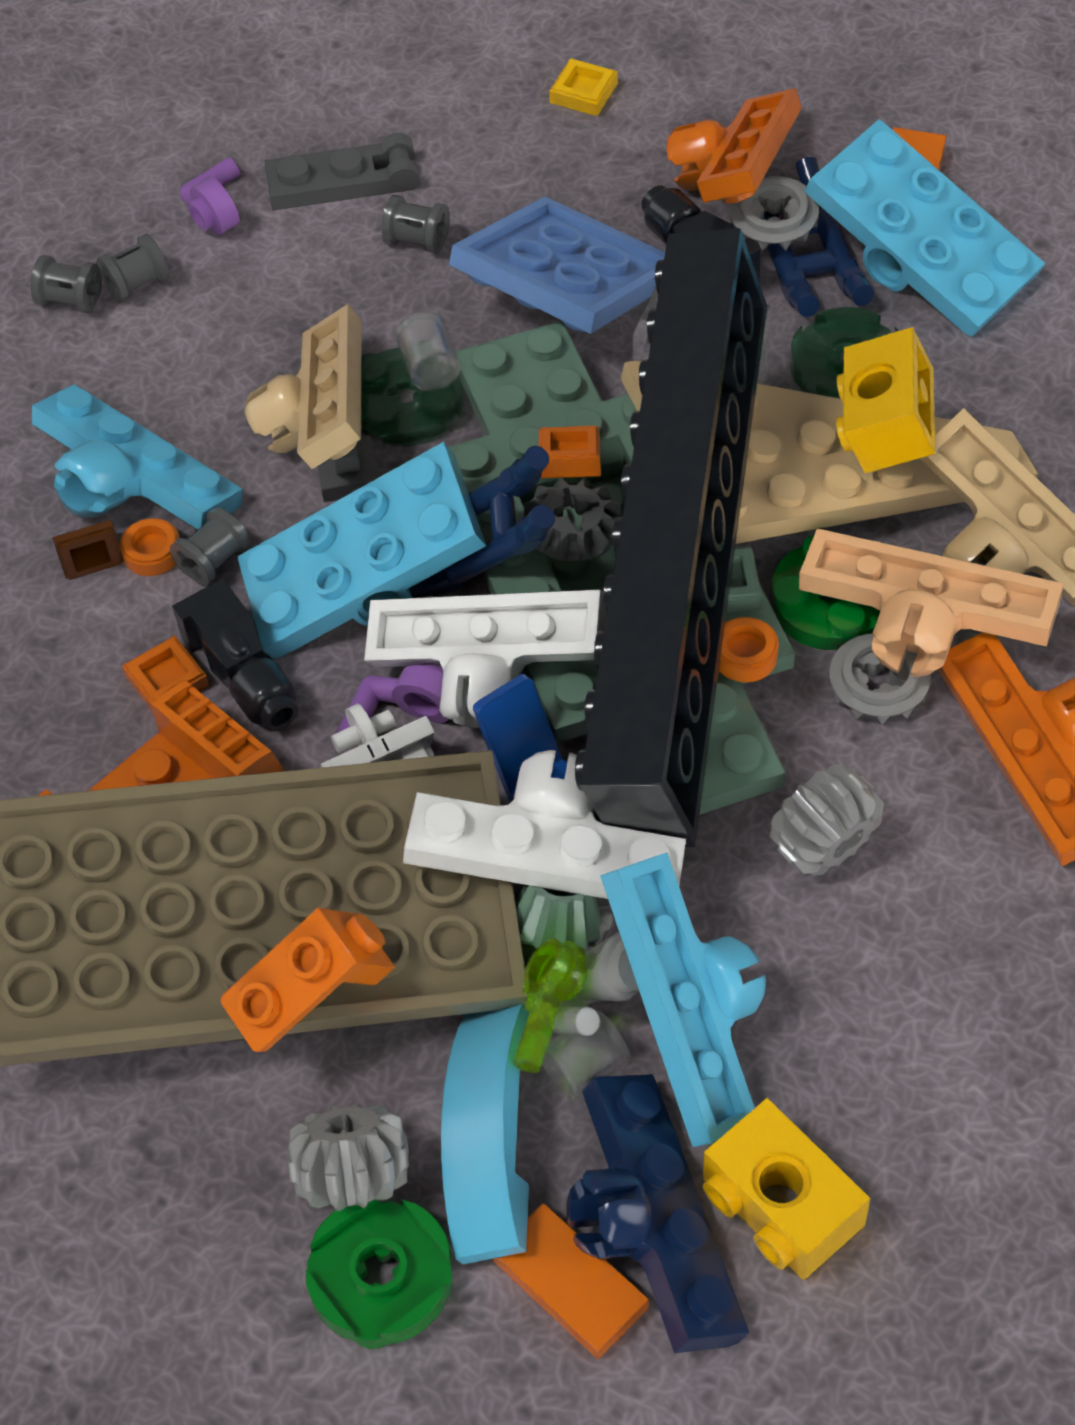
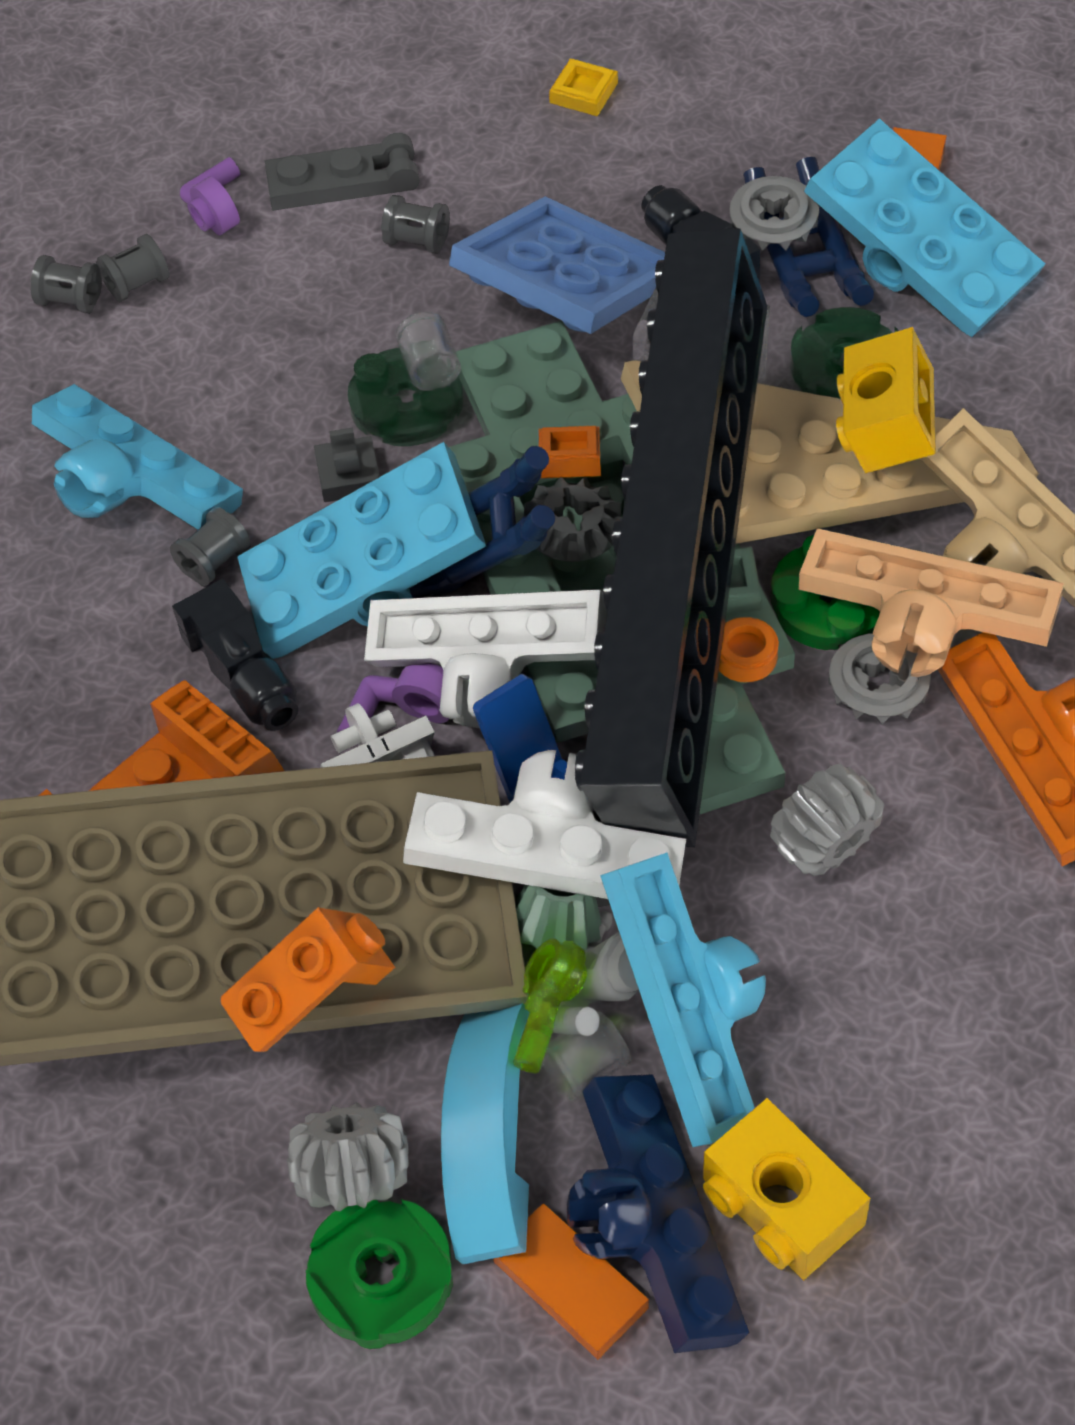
reddish brown slope [52,520,123,580] -> none
orange tile [120,518,180,576] -> none
orange tile [122,635,209,712] -> none
tan plate [244,304,362,469] -> none
orange plate [666,88,802,204] -> none

